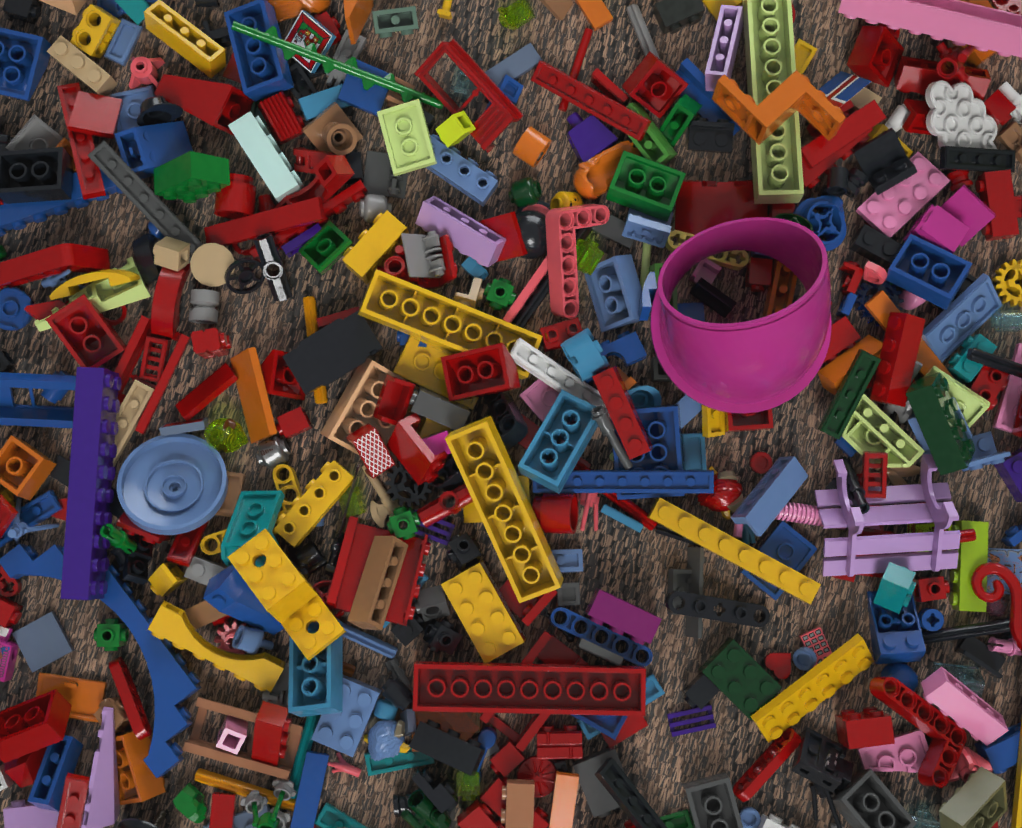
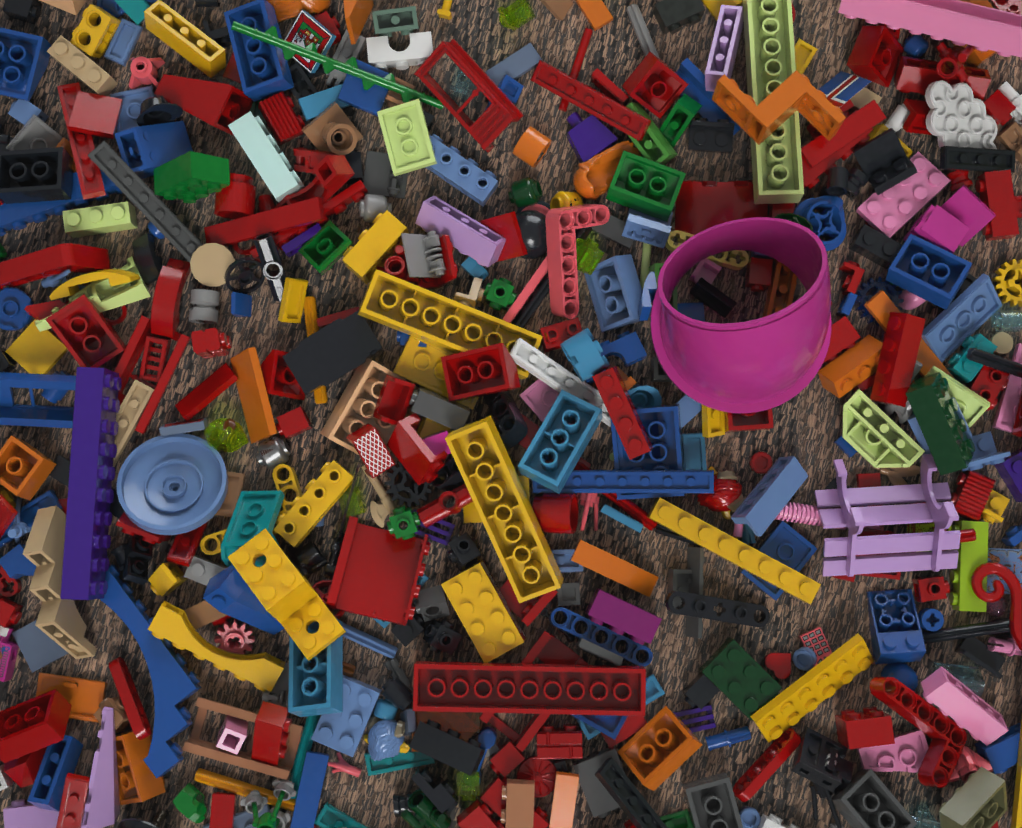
green brick [94,618,129,651] -> none
green pin [100,523,137,554] -> none
tan brick [153,236,190,272] -> none
medium blue piece [232,625,274,655] -> none
medium nougat brick [347,536,408,630] -> none
neon yellow brick [435,110,476,148] -> none
dark grey pin [591,405,633,470] -> none
dark green tile [818,349,881,440] -> none
black pin [839,456,870,514] -> none
red slope [862,451,888,498] -> none
coral tile [863,261,888,285] -> none
teal brick [873,562,917,614] -> none
none -> yellow tile [5,319,68,374]
none -> medium blue brick [8,99,49,125]
none -> tan arch [23,505,97,659]
none -> yellowish green brick [62,201,138,238]
none -> blue slope [231,292,252,317]
none -> yellow tile [278,277,308,323]
none -> white arch [366,31,433,71]
none -> orange slope [570,539,659,597]
none -> orange slope [617,706,703,791]
none -> blue axle [705,726,751,751]
none -> blue piece [903,35,929,58]
none -> red brick [948,470,996,521]
none -> yellow bracket [981,489,1010,524]
none -> tan tile [989,332,1014,355]

